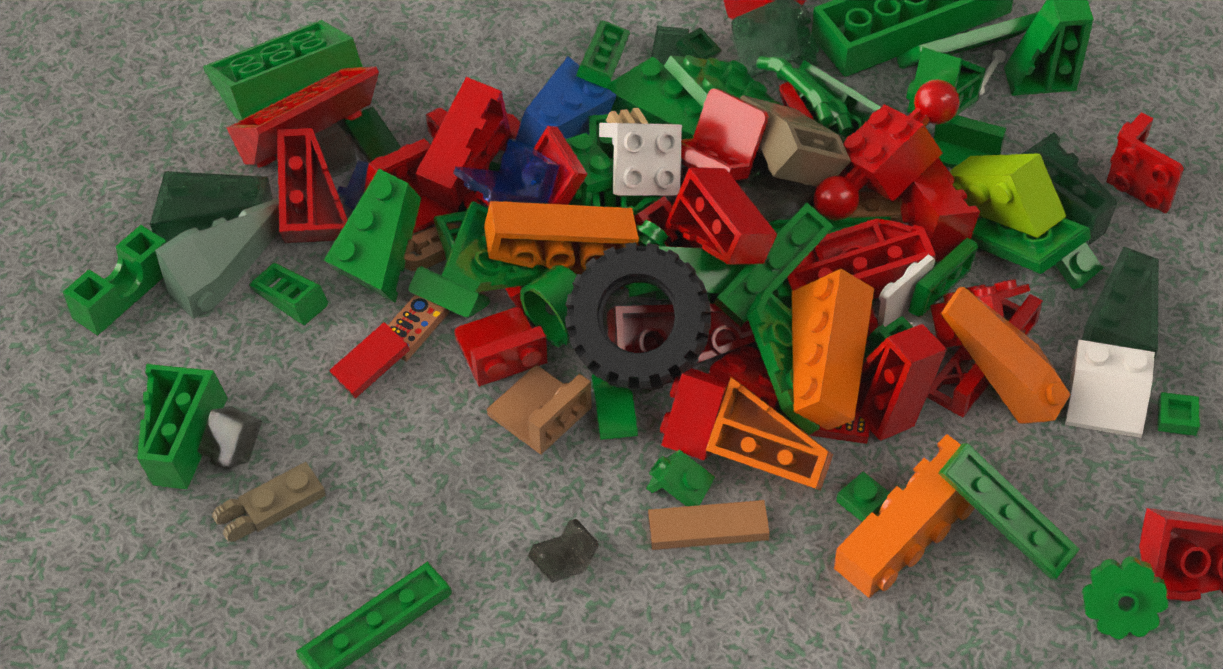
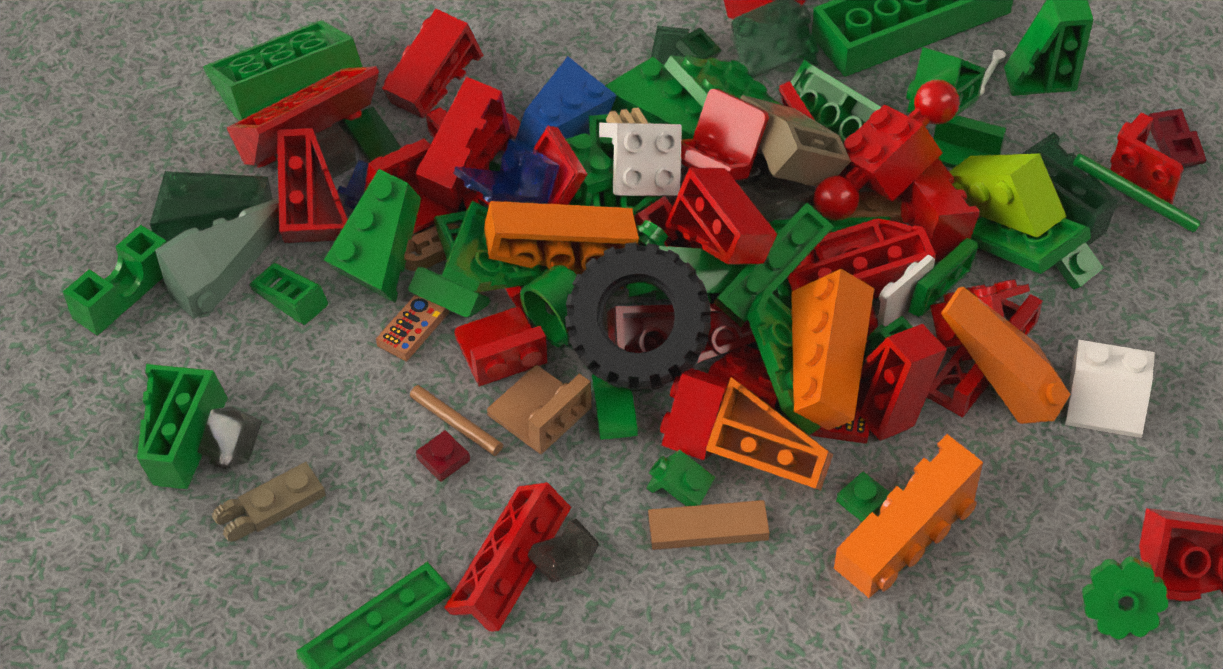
red tile [329,322,410,399] -> none
green tile [576,20,631,89] -> none
green piece [756,56,854,136] -> none
green tile [896,12,1038,69] -> none
green tile [938,443,1080,579] -> none
clear green wedge [1082,246,1159,361] -> none
green plate [1158,392,1200,436] -> none
none -> red wedge [382,8,484,118]
none -> medium nougat bar [410,385,503,456]
none -> dark red plate [416,430,470,482]
none -> red fence [444,482,572,631]
none -> green bar [1073,153,1200,233]
none -> dark red slope [1149,108,1207,167]

